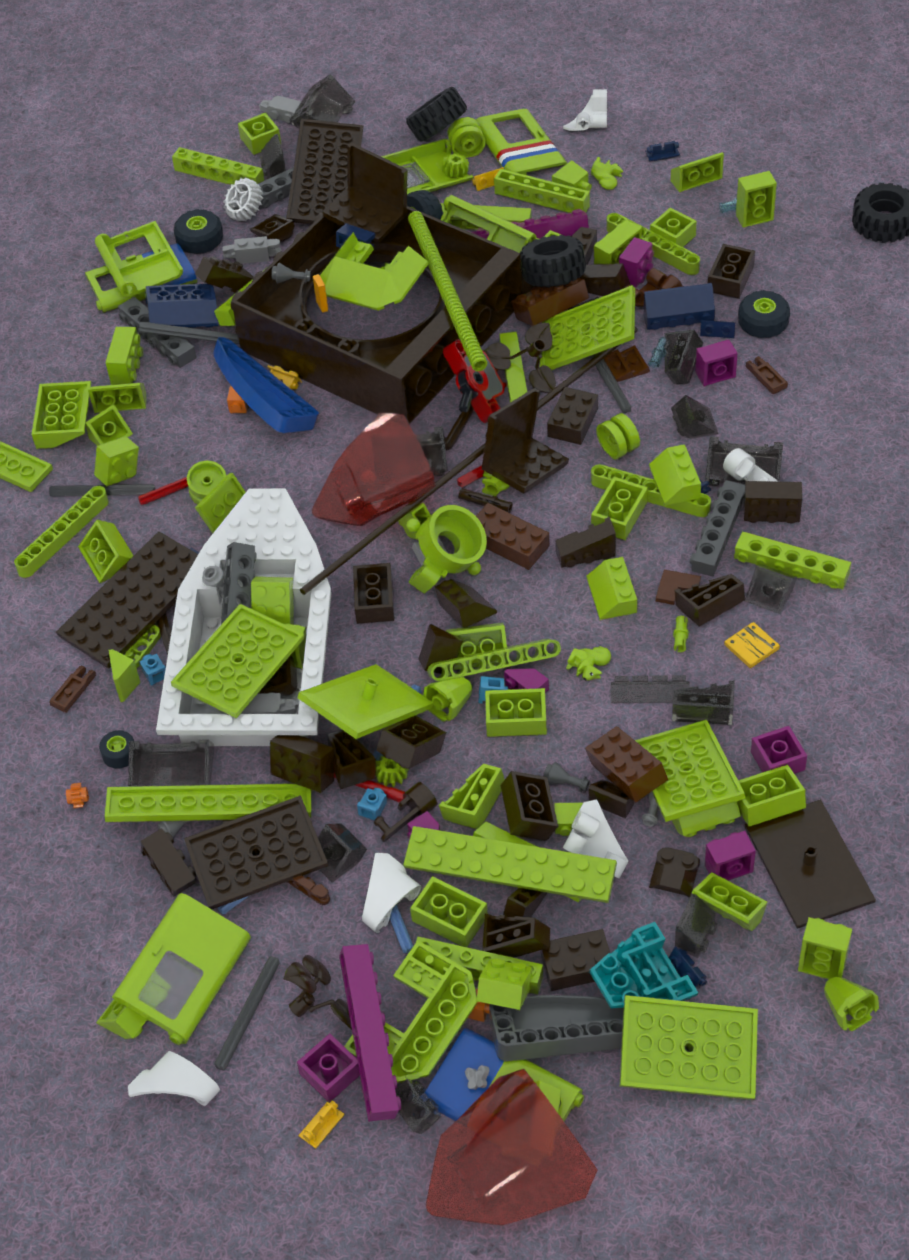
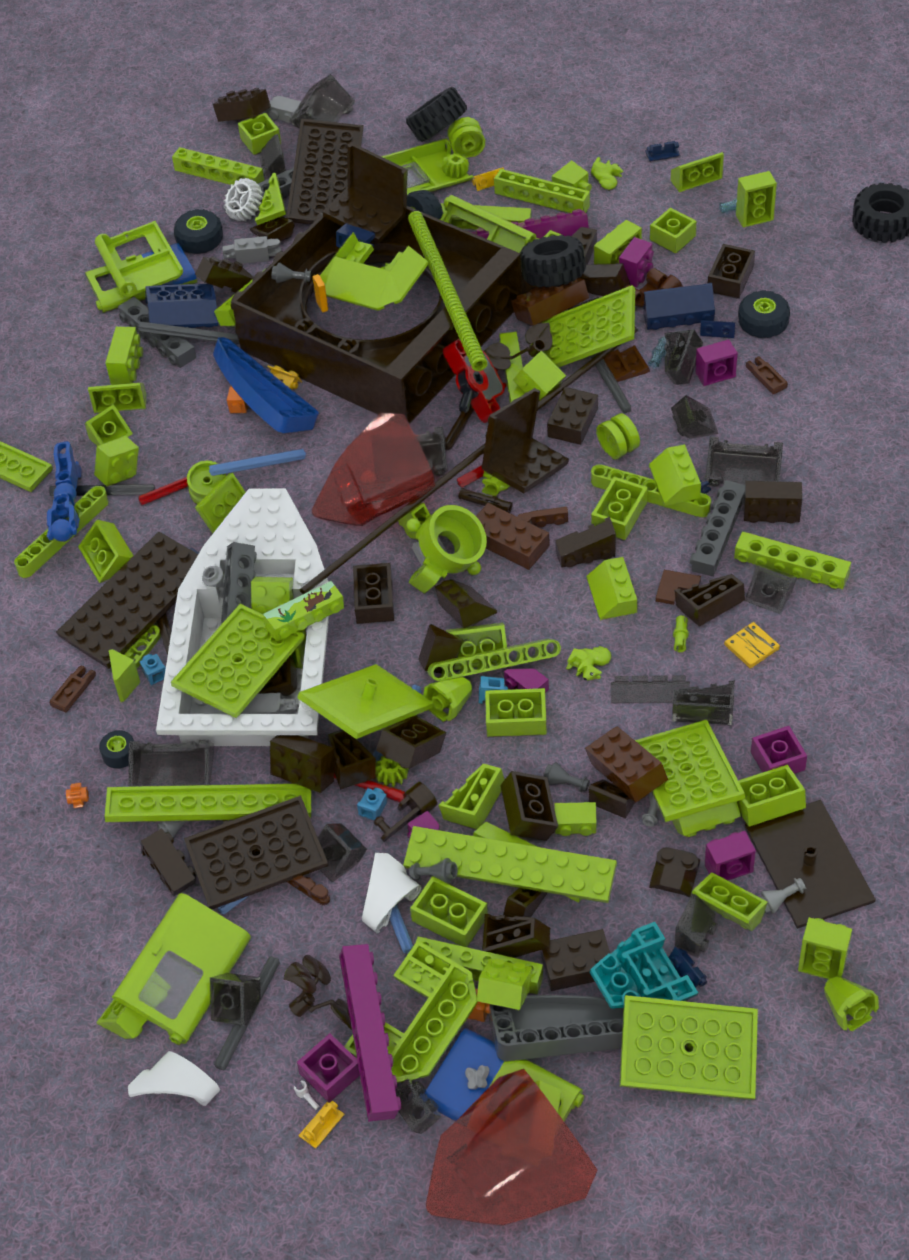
lime slope [31,381,92,449] -> none
lime piece [476,109,567,175] -> none
white panel [563,89,607,131] -> none
white panel [563,799,628,879] -> none
lime beam [606,213,700,275] -> none
white piece [723,448,778,482] -> none
none -> blue piece [47,441,82,542]
none -> medium blue axle [209,449,306,476]
none -> clear smoke slope [210,973,261,1026]
none -> dark brown brick [213,88,271,122]
none -> lime wing [255,173,286,225]
none -> lime brick [263,581,344,642]
none -> white hand [294,1081,320,1110]
none -> dark grey piece [409,858,458,884]
none -> lime slope [513,351,566,400]
none -> reddish brown hinge [517,507,568,527]
none -> light grey piece [760,878,806,914]

